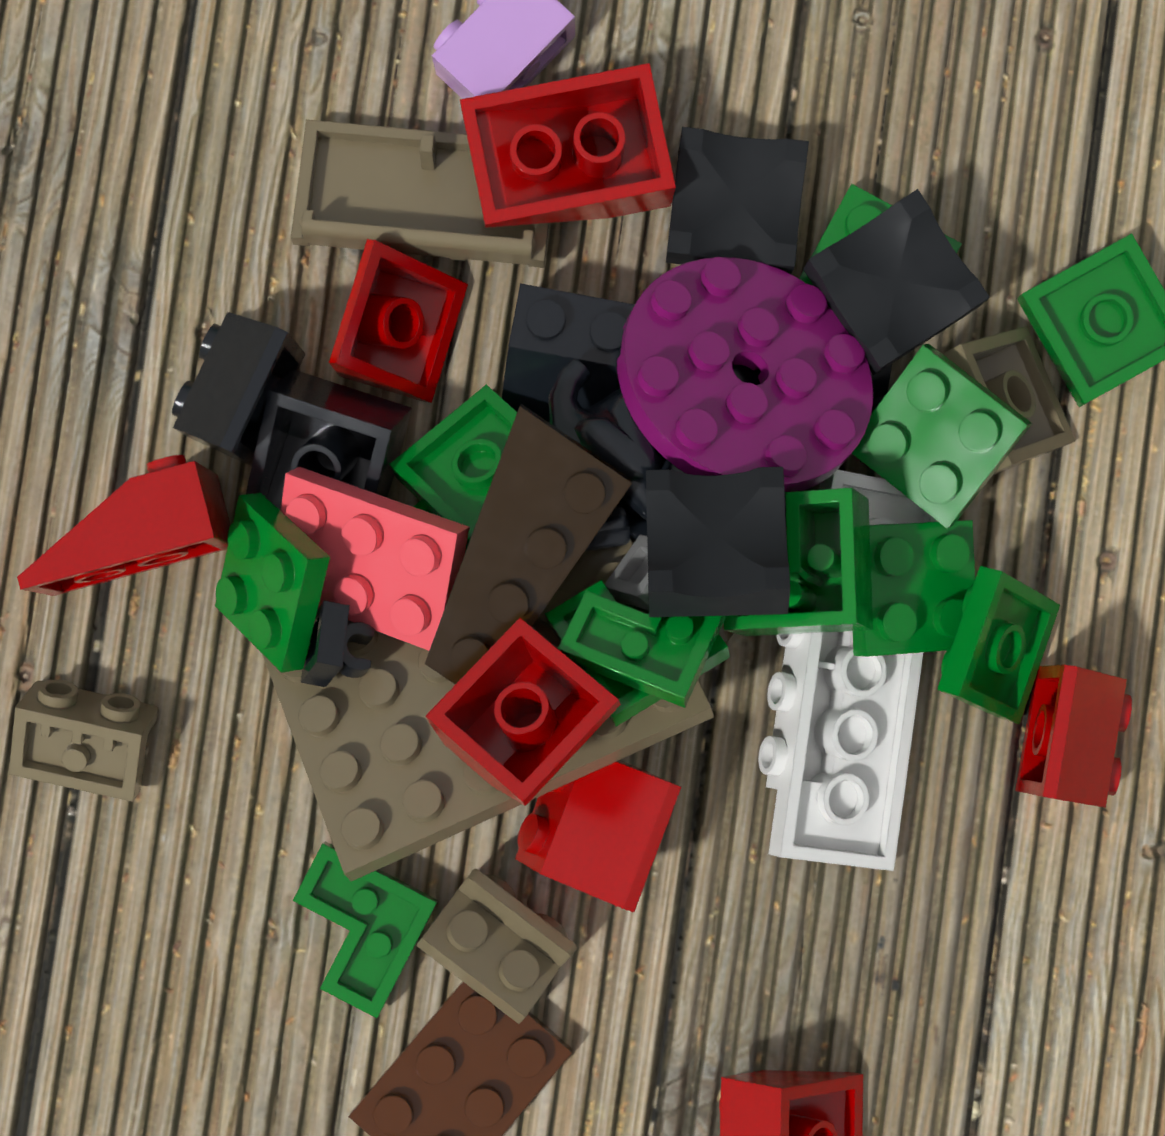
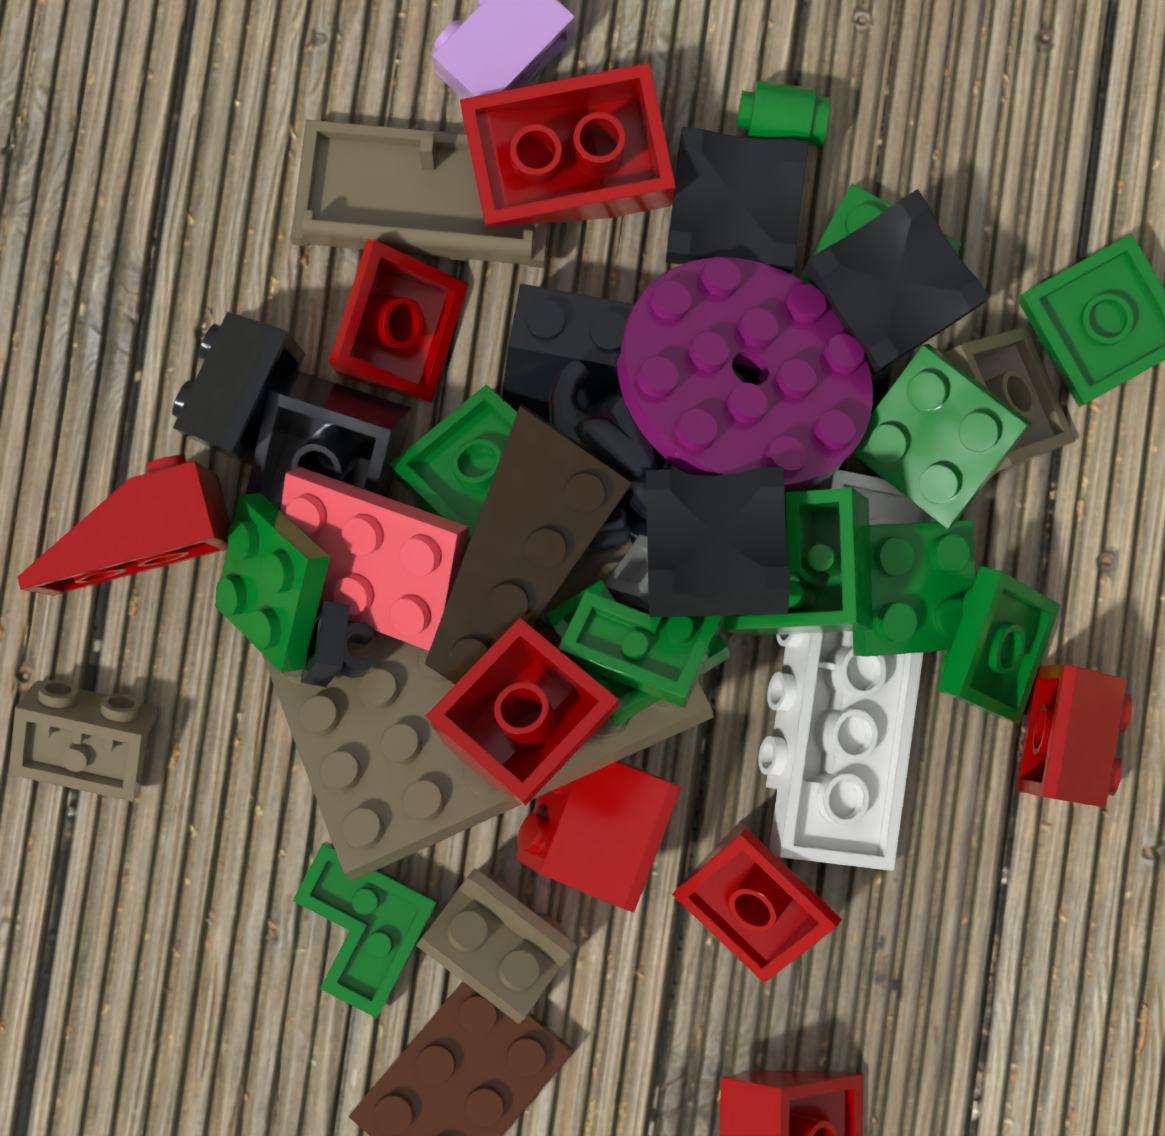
none -> red slope [672,822,842,983]
none -> green brick [736,80,831,148]

